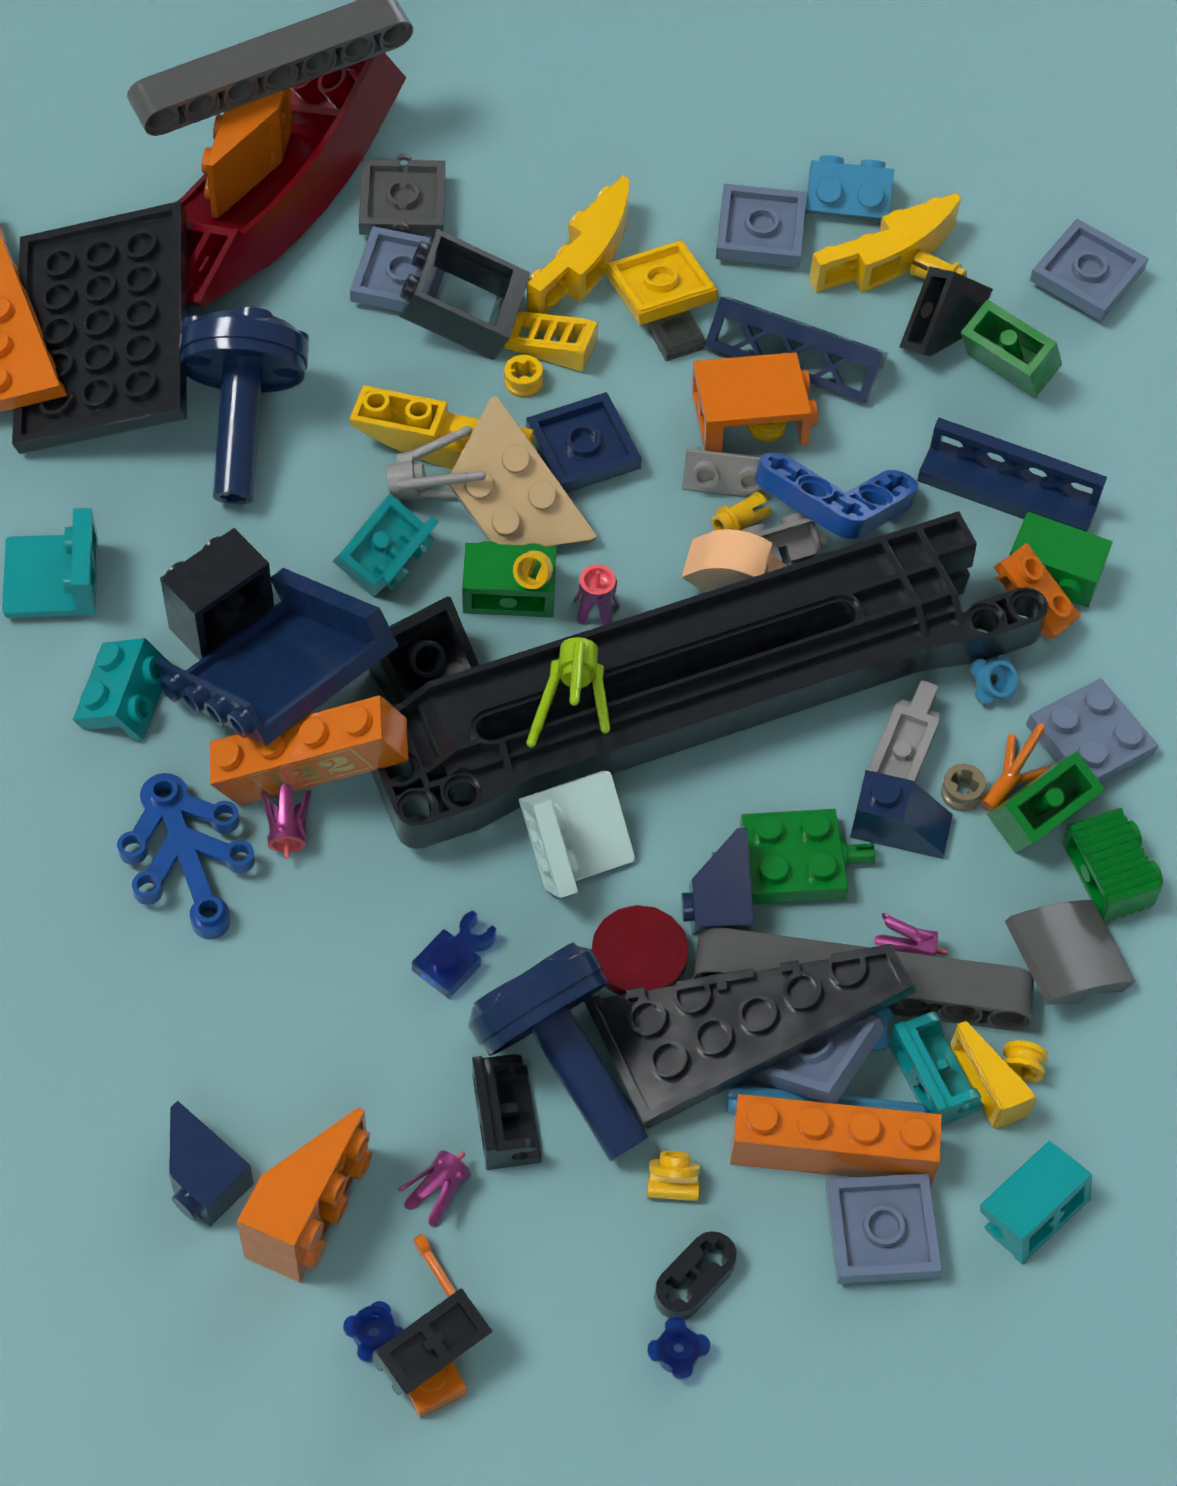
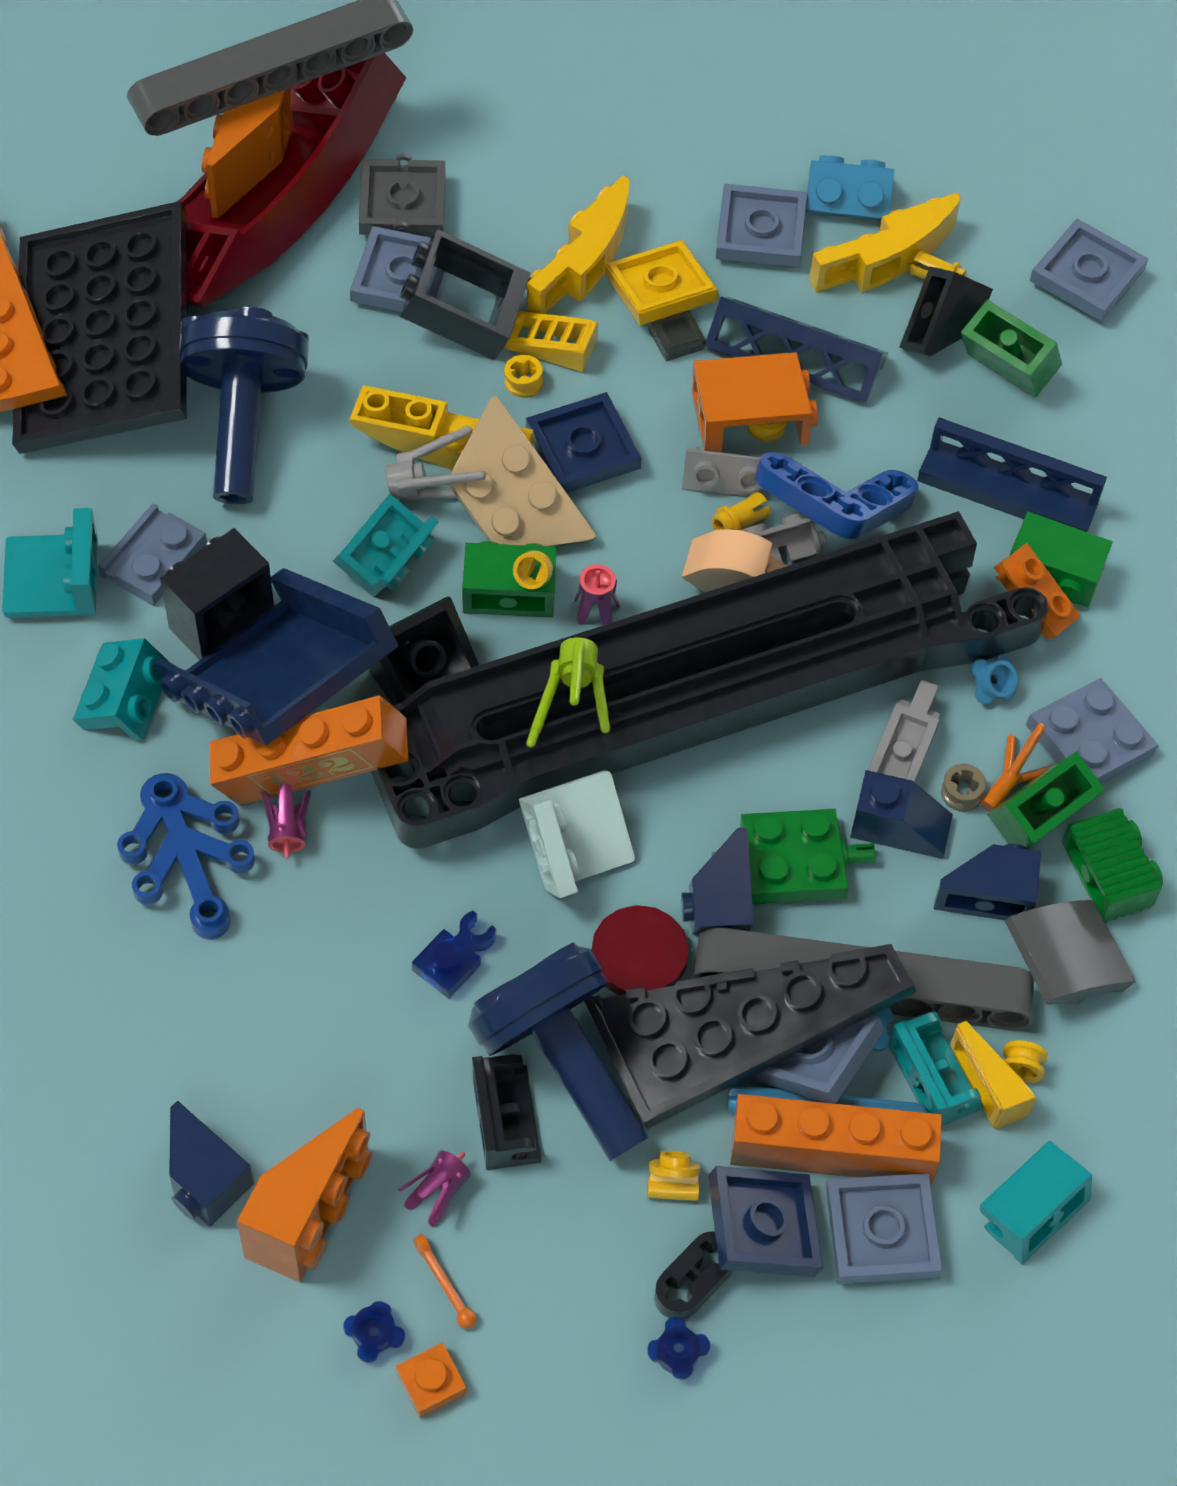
black hinge [370,1288,493,1396] -> none
flat silver piece [874,913,948,956] -> none
none -> sand blue plate [98,503,207,606]
none -> dark blue plate [708,1166,823,1277]
none -> dark blue slope [933,844,1041,920]

